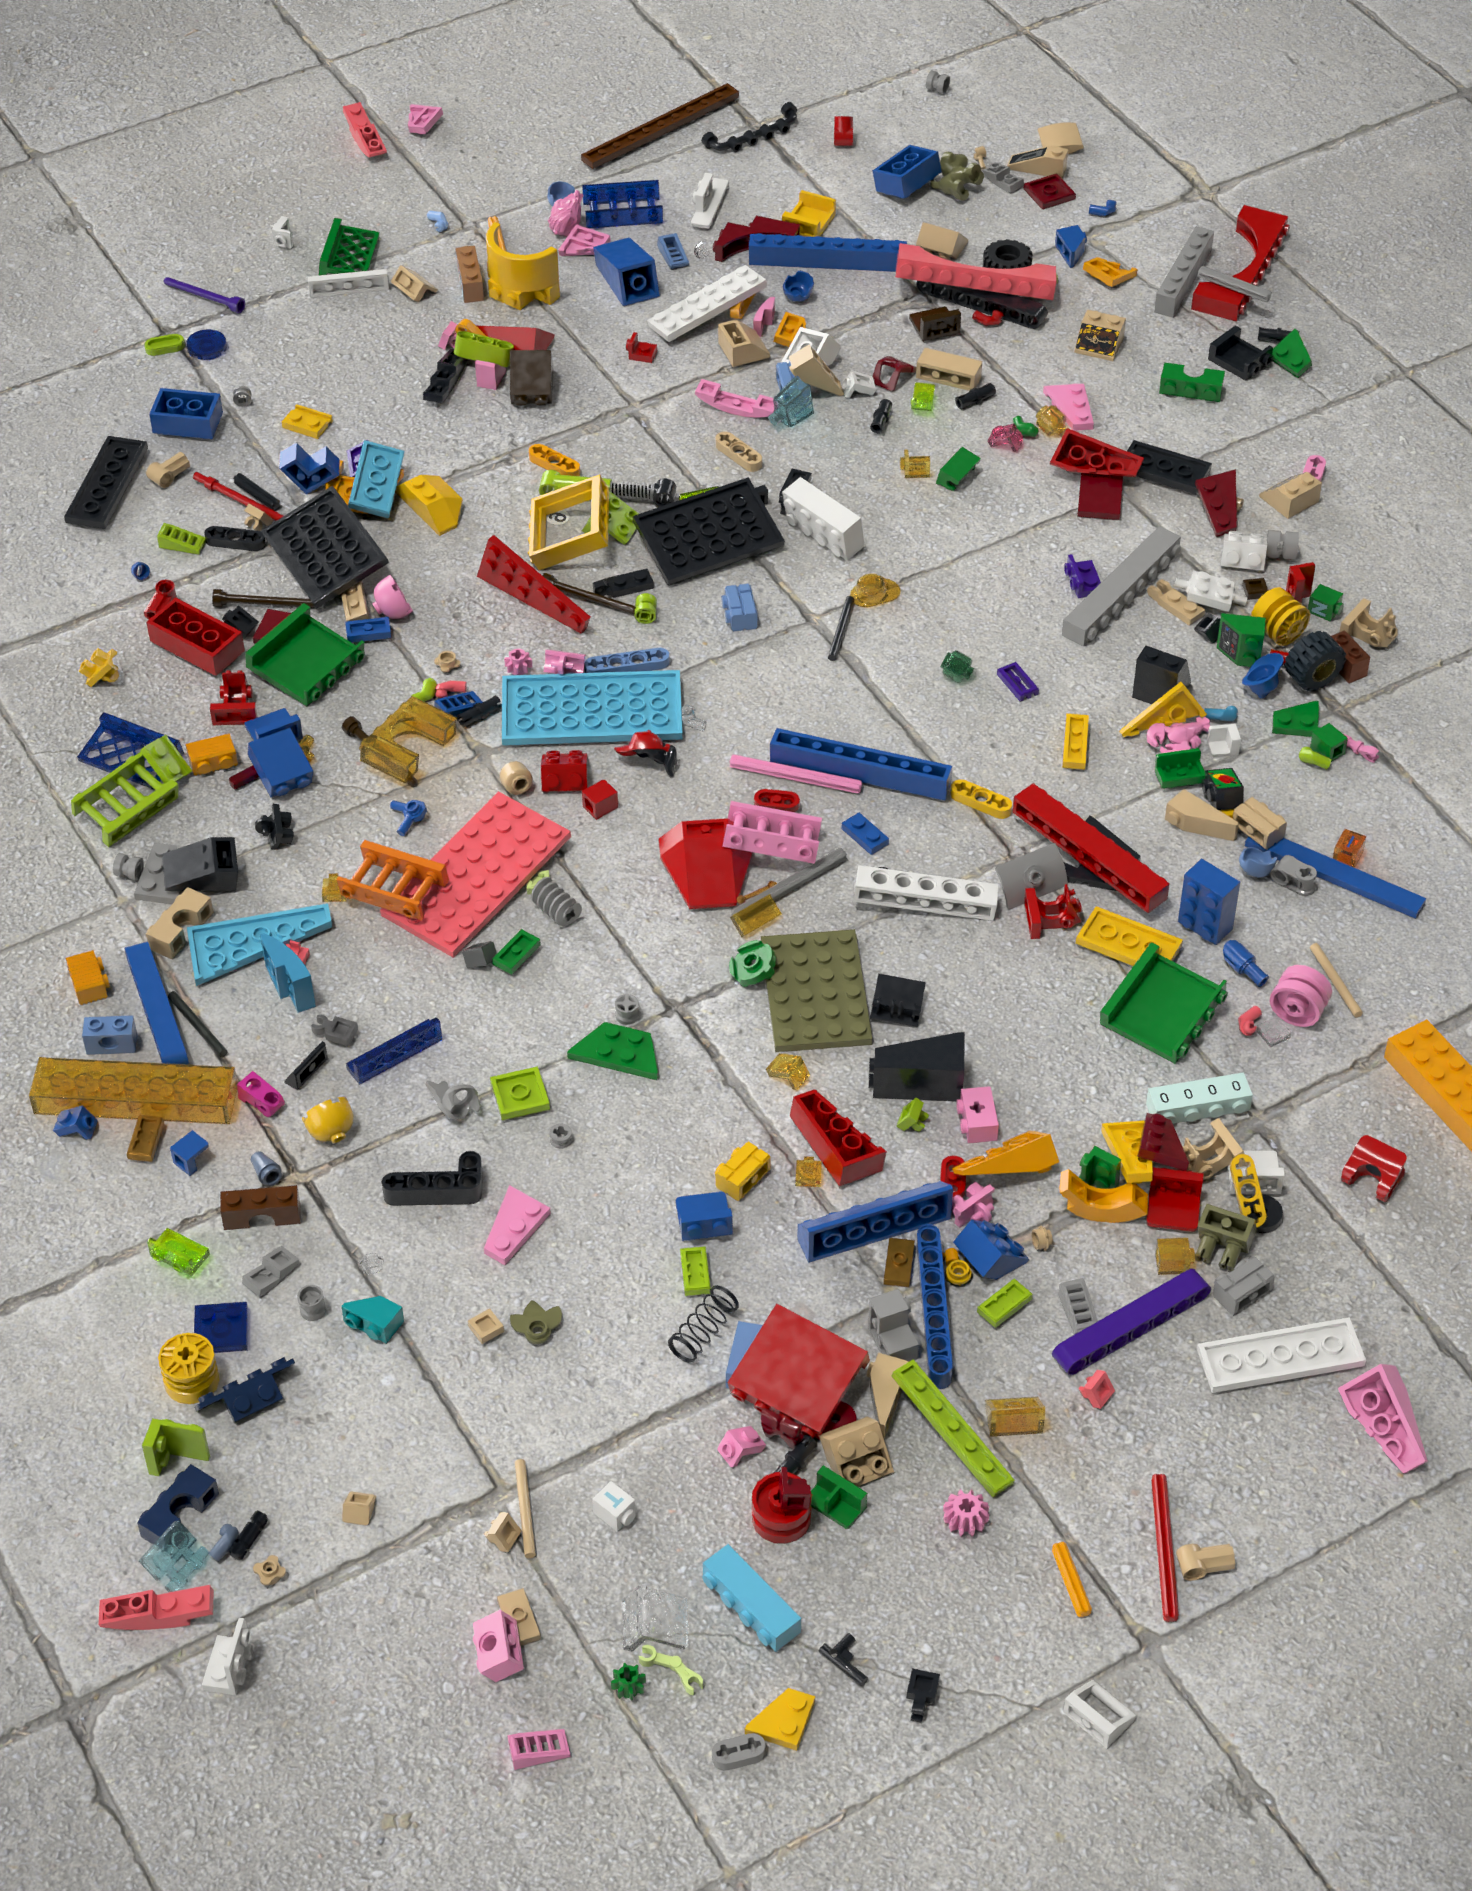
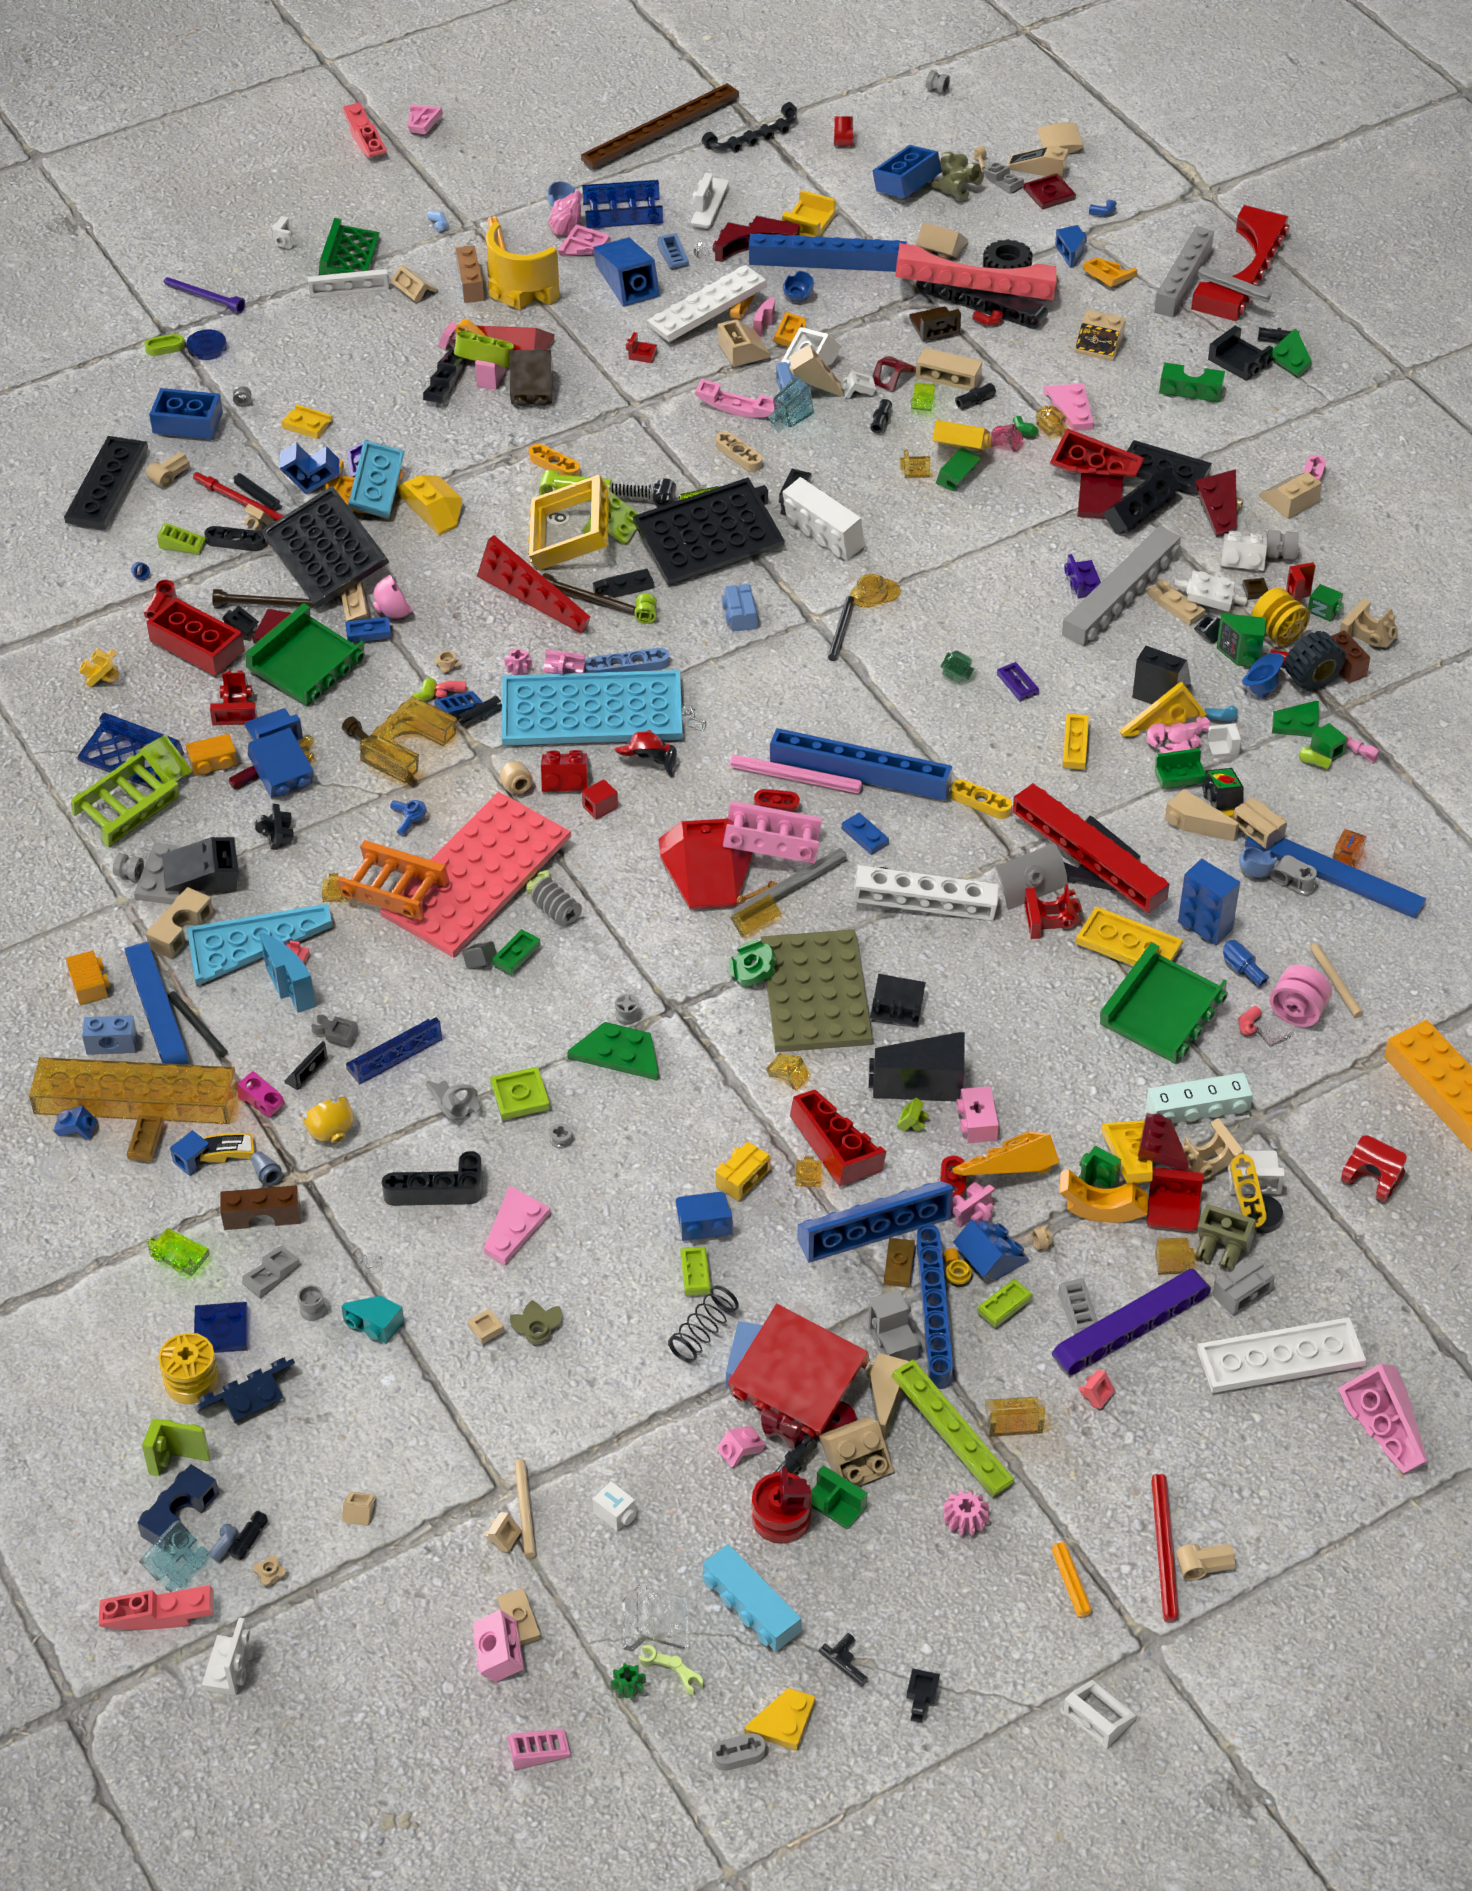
none -> slope [199,1133,254,1163]
none -> yellow brick [932,420,992,452]
none -> black brick [1103,466,1182,534]

